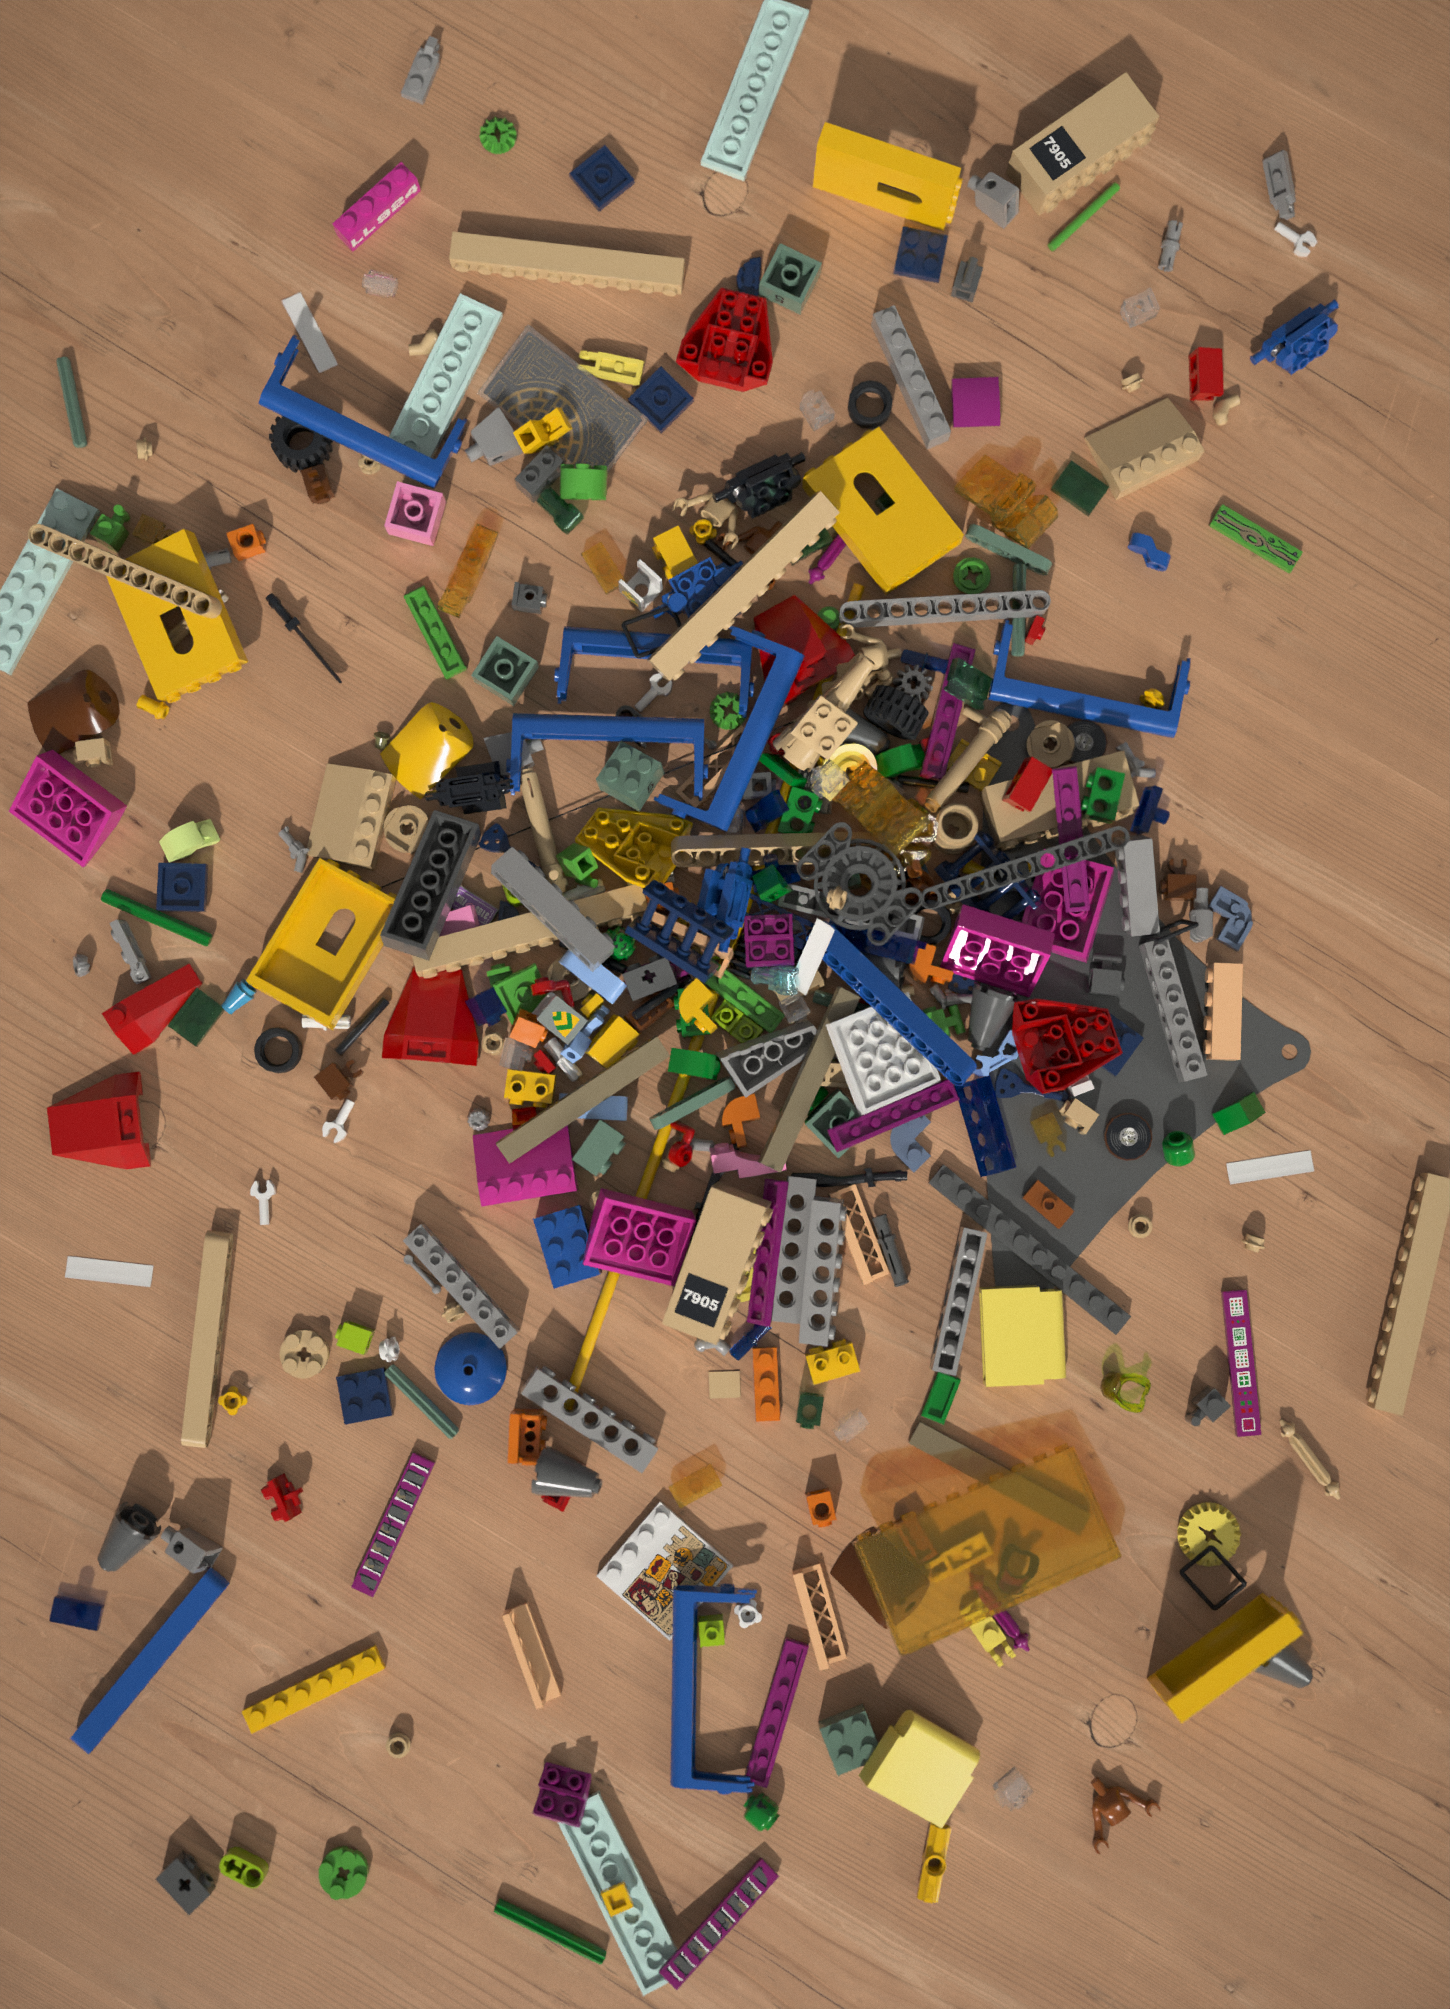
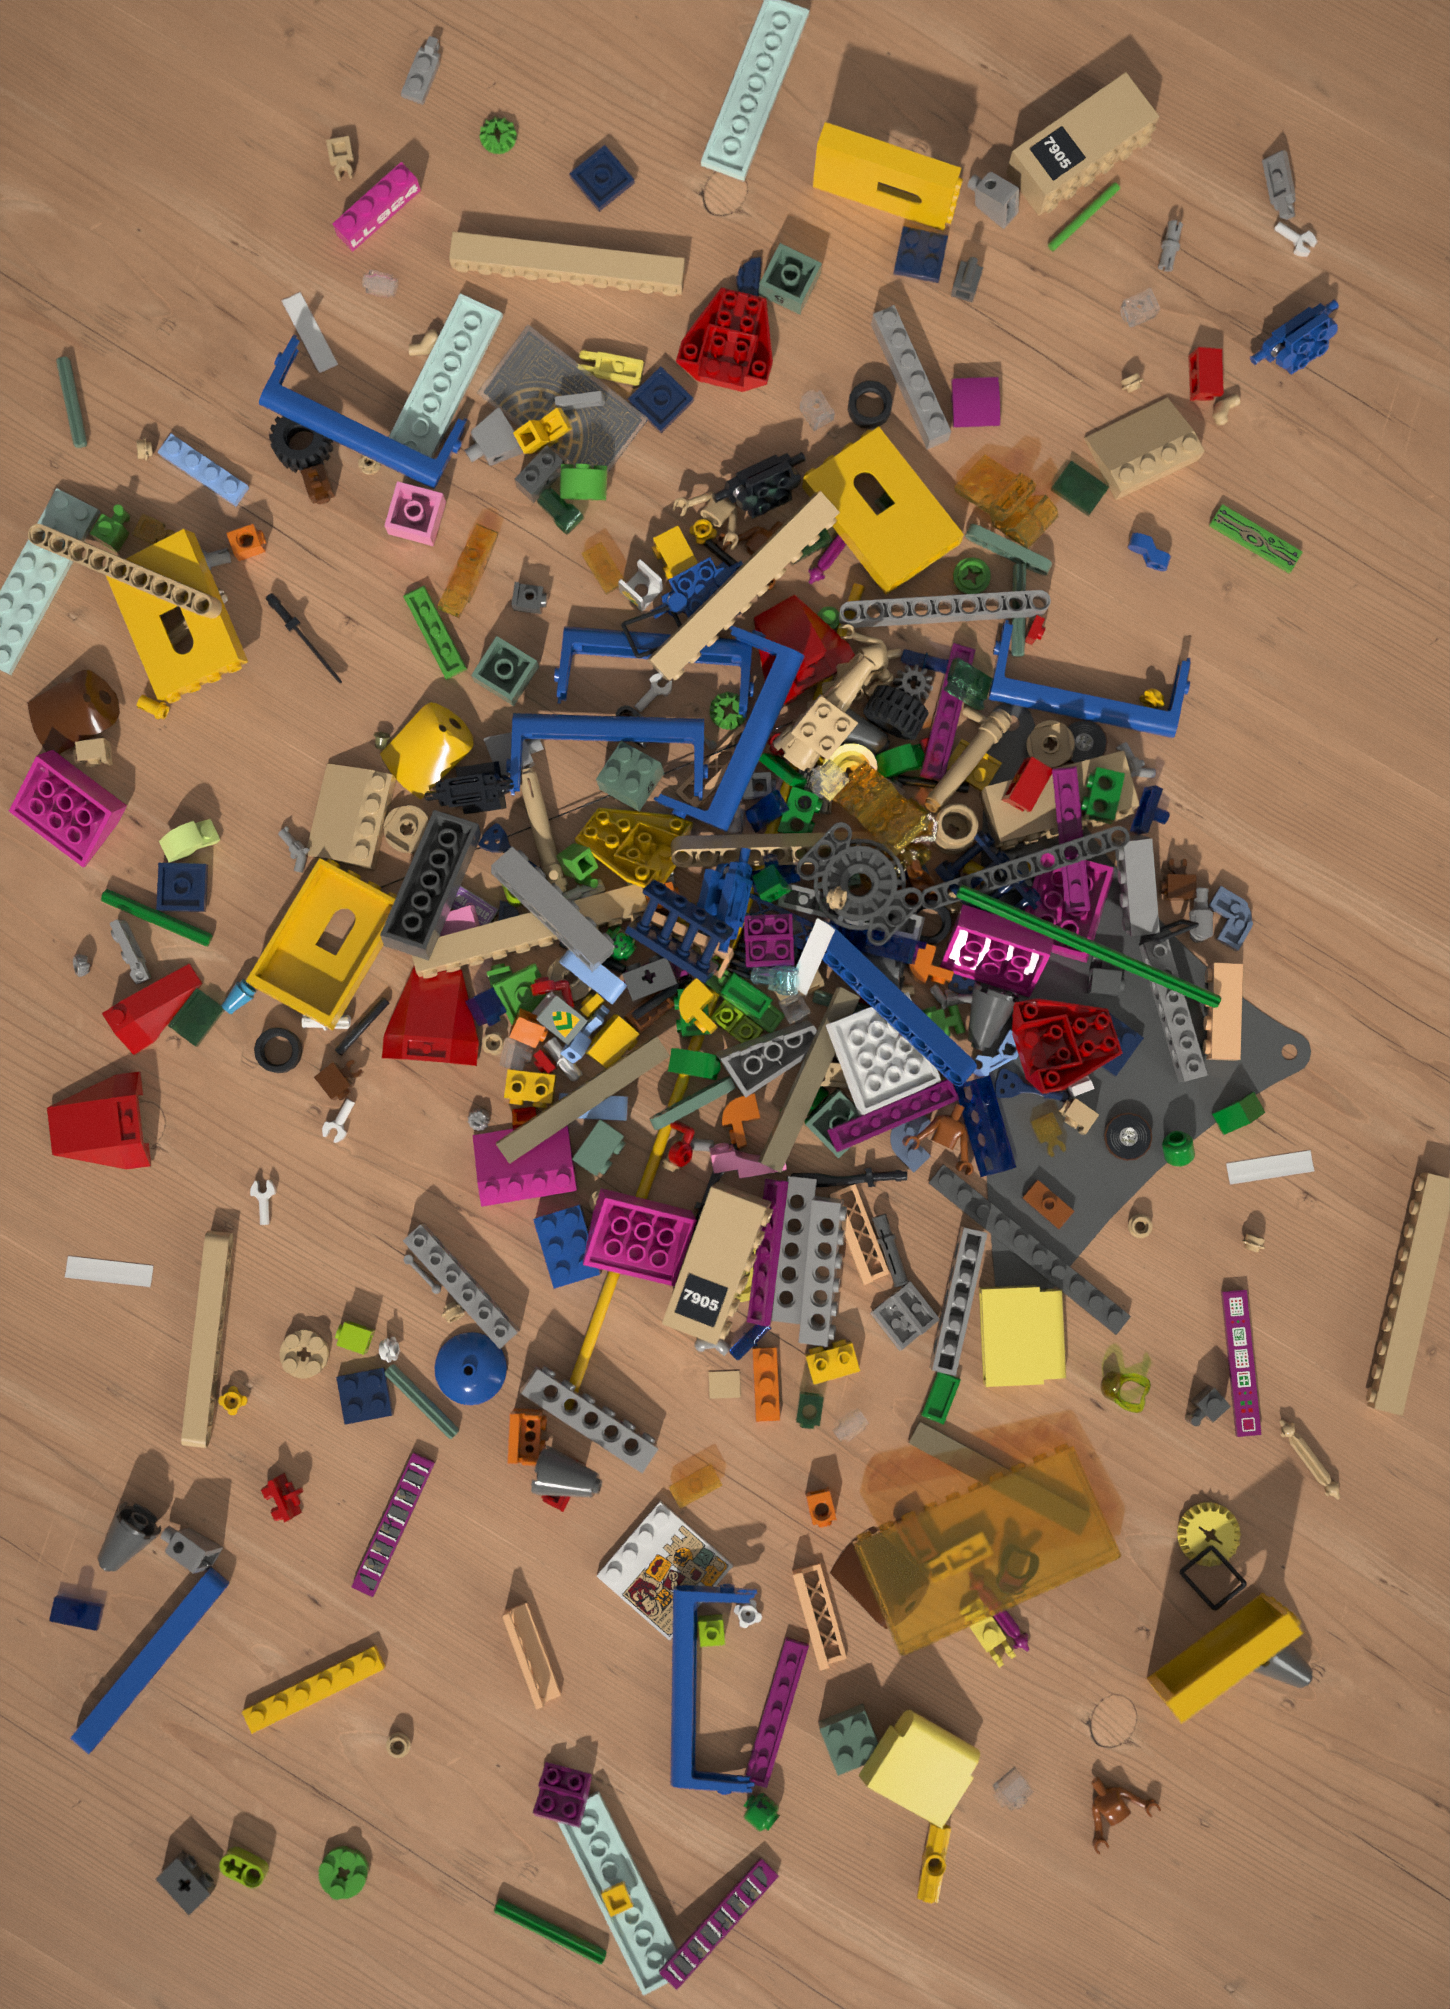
none -> light blue plate [157,434,249,507]
none -> tan plate [326,136,354,181]
none -> light grey tile [555,391,606,411]
none -> green tile [719,973,773,1019]
none -> light grey slope [870,1281,940,1351]
none -> dark orange piece [902,1104,973,1175]
none -> green axle [956,885,1222,1008]

